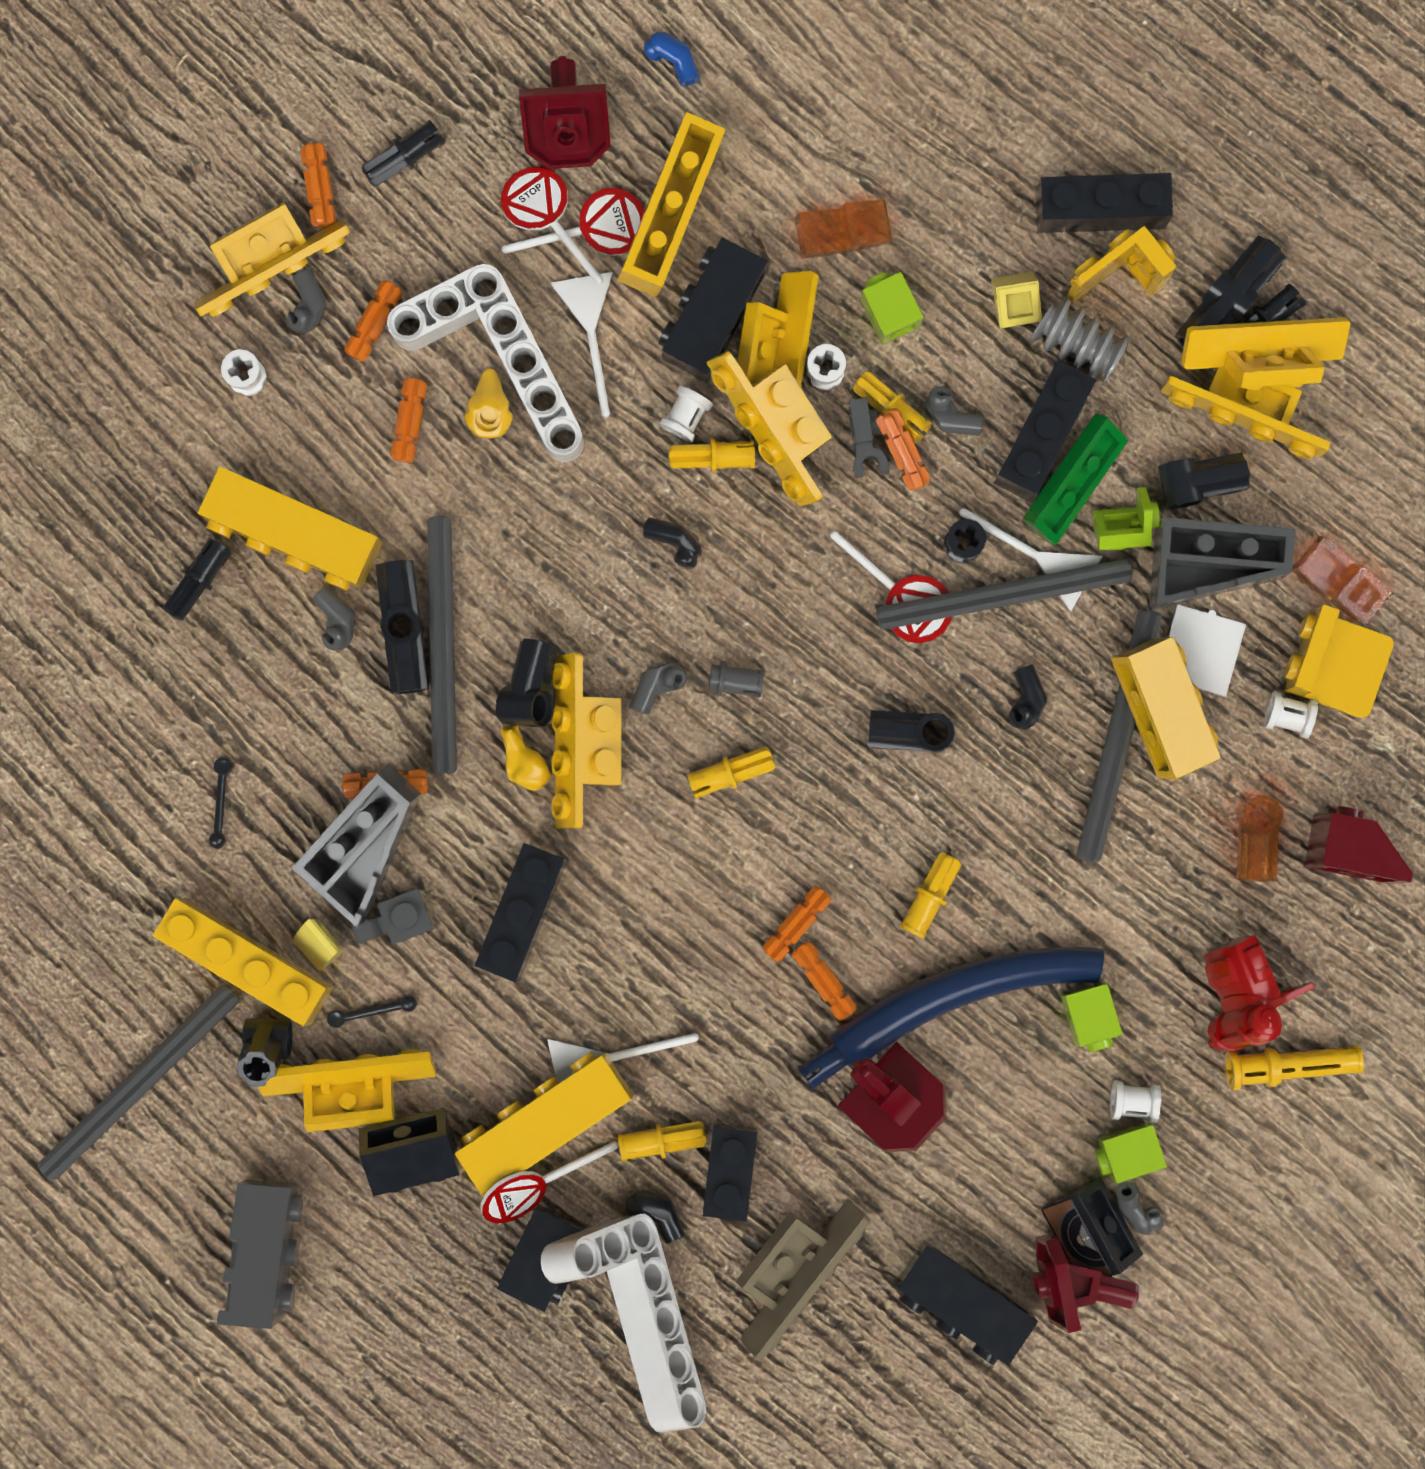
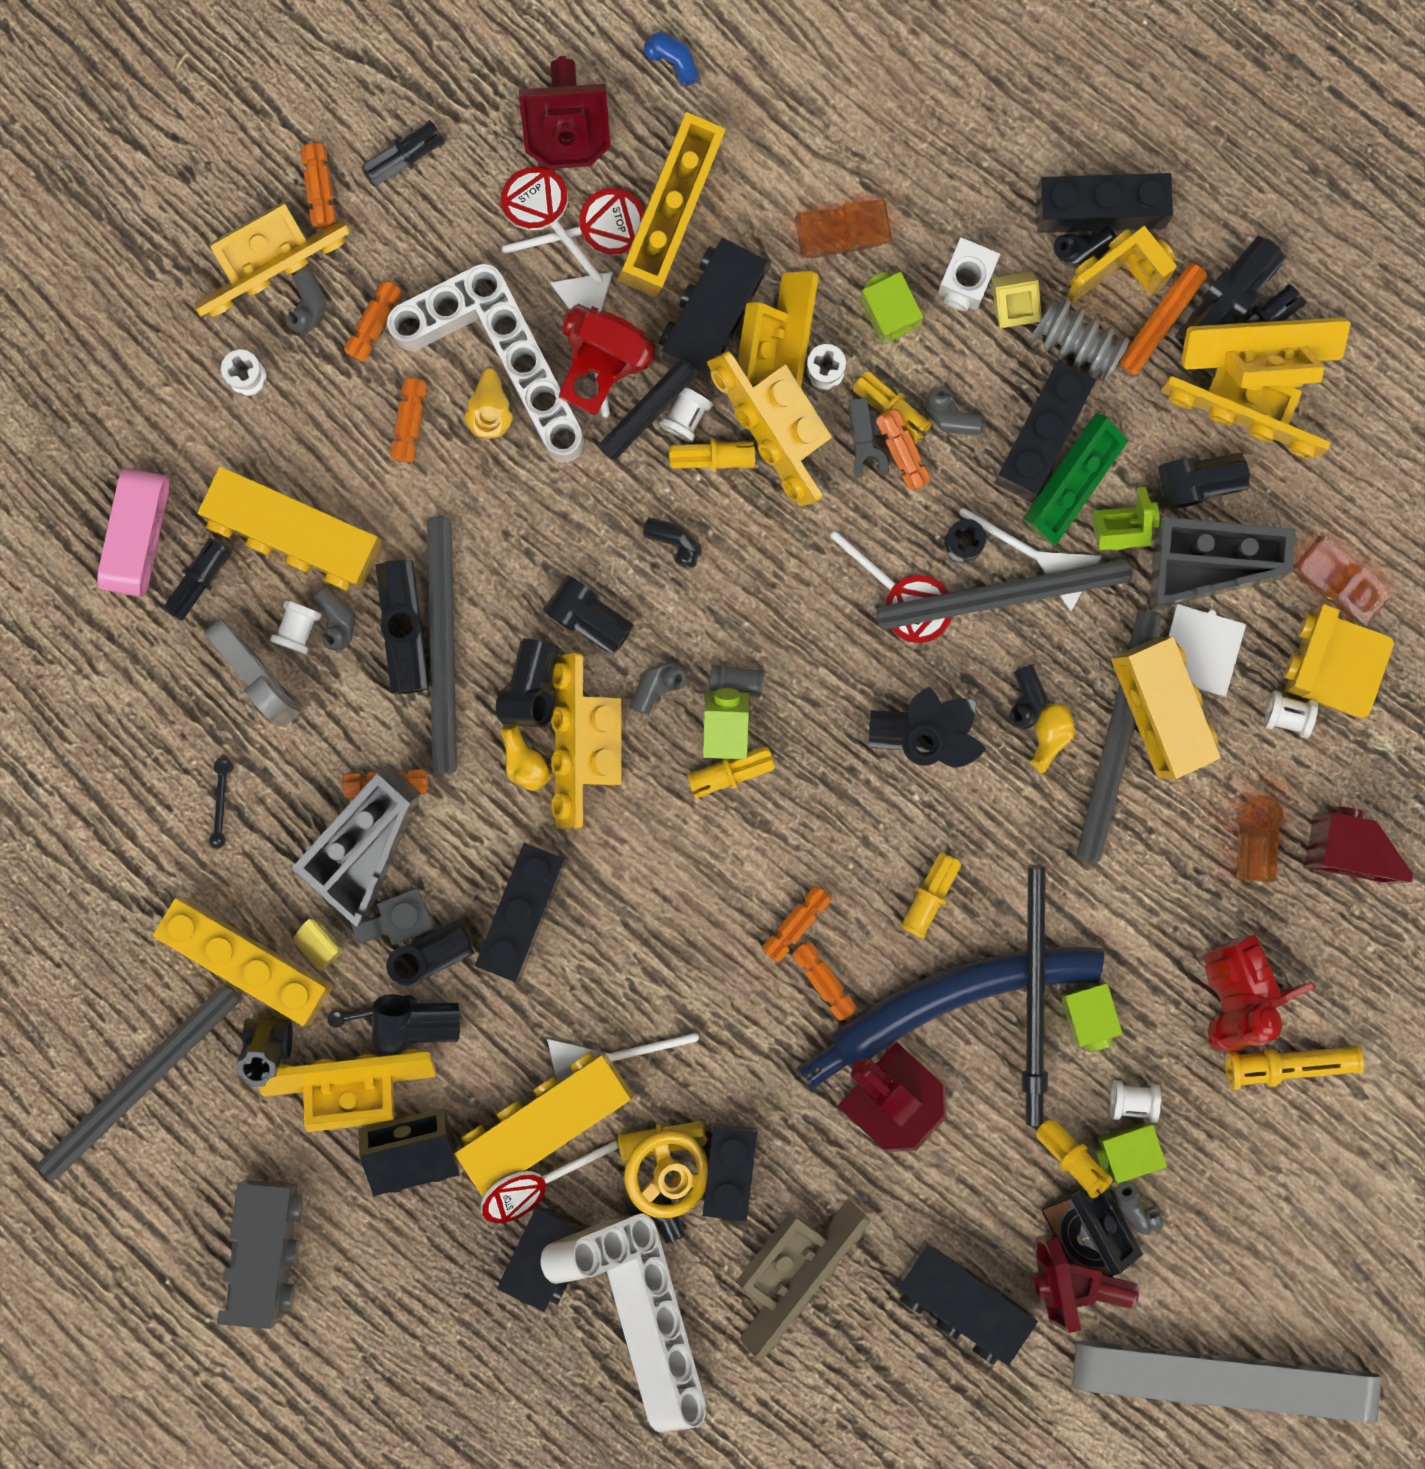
none -> bright pink beam [97,467,170,598]
none -> light grey beam [204,618,301,727]
none -> white bush [270,600,322,655]
none -> black piece [372,994,460,1053]
none -> black piece [386,920,475,987]
none -> black piece [542,575,634,656]
none -> red piece [558,304,656,415]
none -> black axle [599,357,699,460]
none -> yellow piece [624,1131,709,1218]
none -> lime brick [703,688,749,759]
none -> black plate [902,687,985,768]
none -> white brick [937,237,1000,311]
none -> black bar [1021,865,1048,1127]
none -> yellow animal [1030,703,1076,773]
none -> yellow axle [1036,1119,1113,1198]
none -> black arm [1053,226,1117,265]
none -> light grey beam [1072,1341,1381,1422]
none -> orange axle [1118,263,1207,376]

